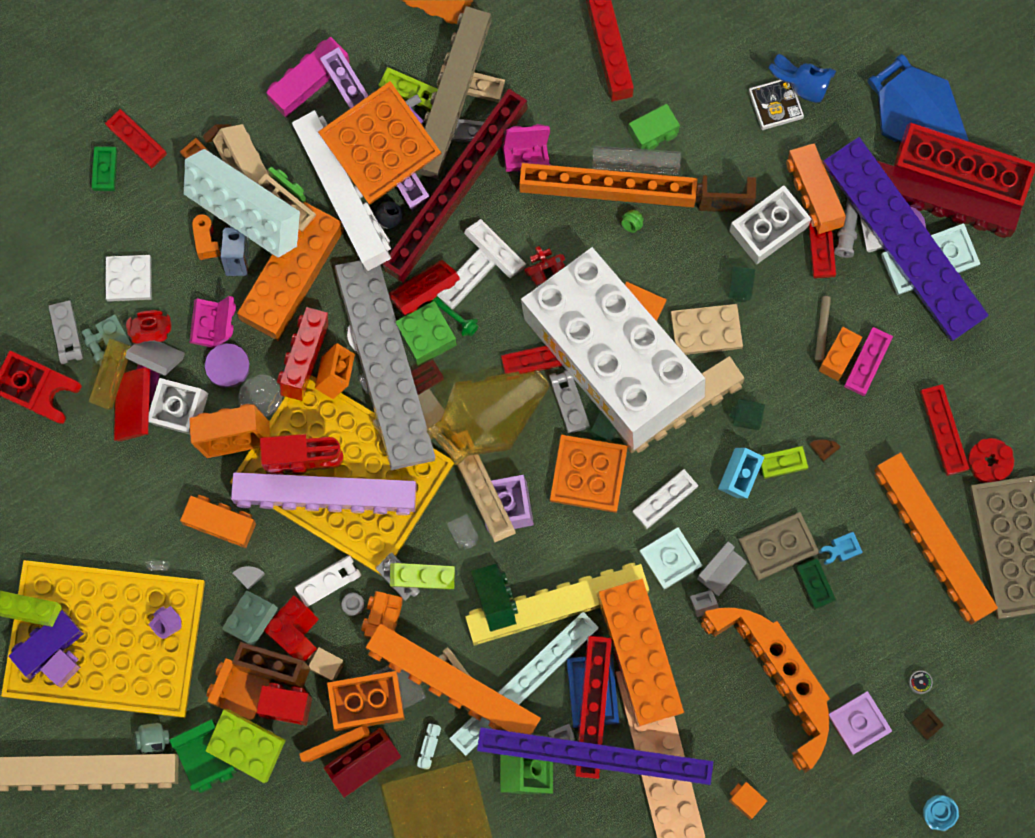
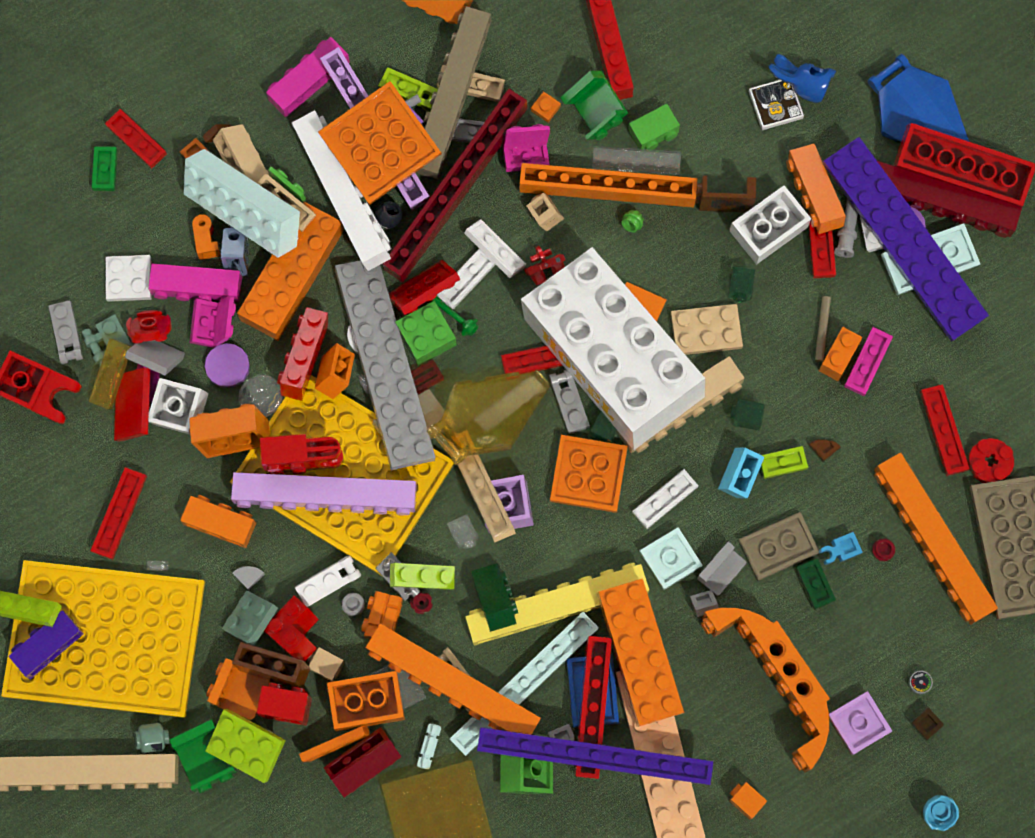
medium lavender brick [40,649,81,688] -> none
medium lavender plate [148,606,181,639] -> none
none -> red plate [90,467,147,560]
none -> dark pink brick [148,264,242,302]
none -> dark red plate [410,592,433,614]
none -> tan brick [526,193,564,231]
none -> orange plate [531,91,561,123]
none -> green panel [560,71,628,140]
none -> dark red plate [872,539,895,561]

